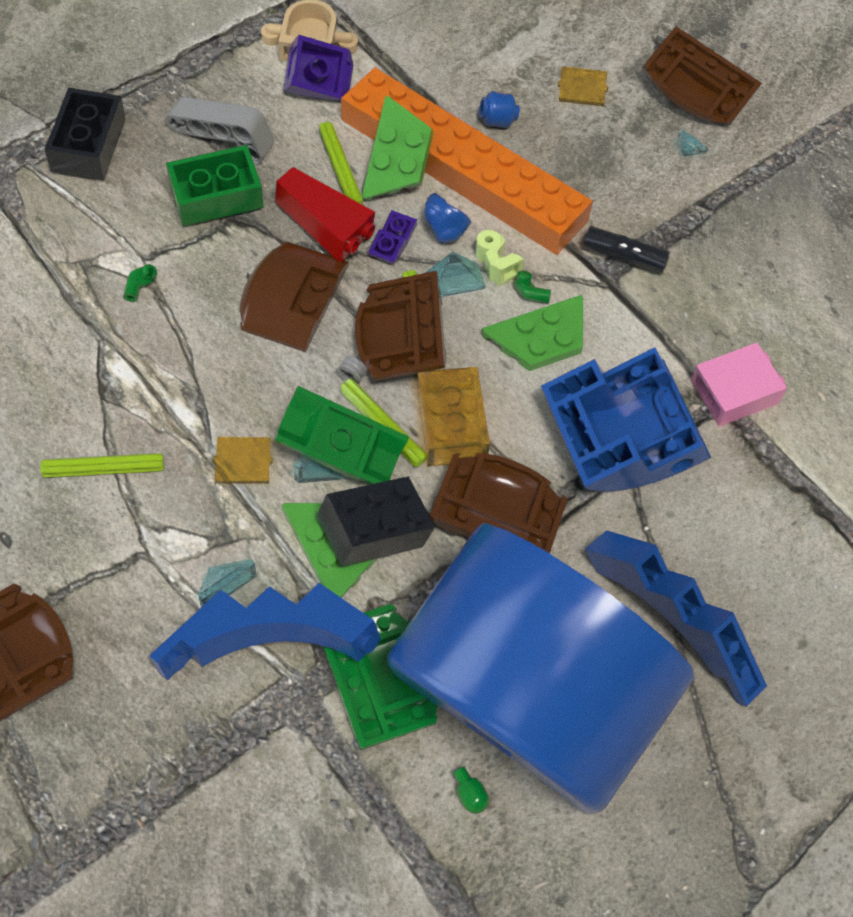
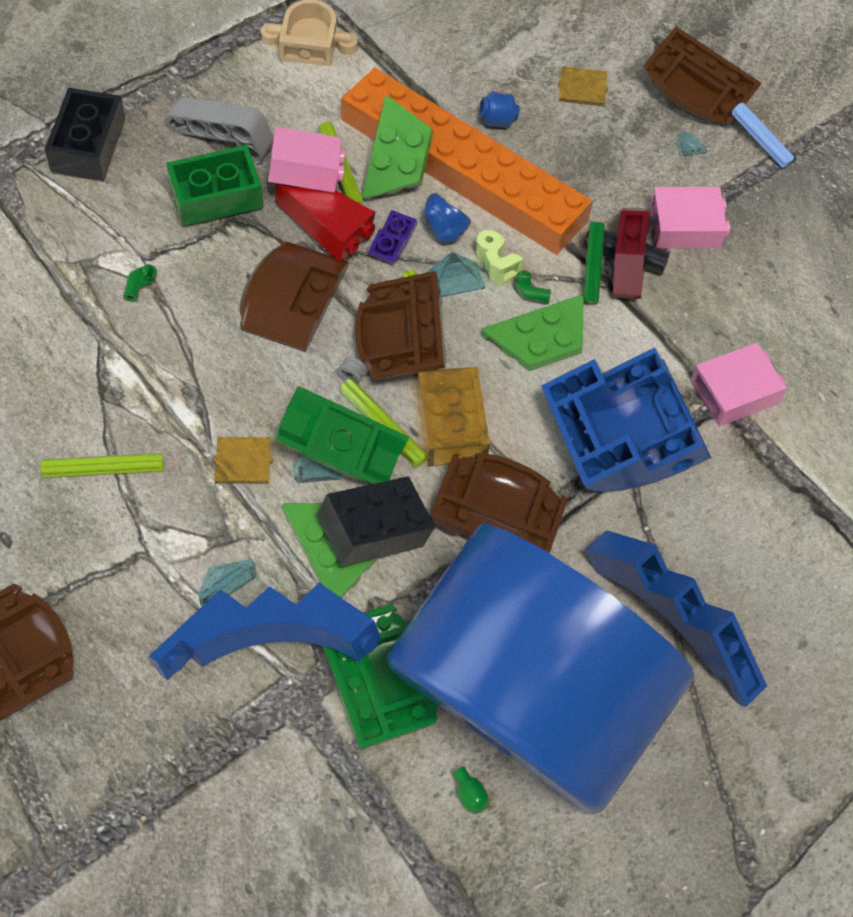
dark purple slope [283,35,354,100] -> none
none -> bright pink brick [268,126,345,193]
none -> green axle [583,222,605,304]
none -> dark red slope [613,207,651,299]
none -> bright pink brick [650,187,730,248]
none -> light blue axle [732,103,794,168]

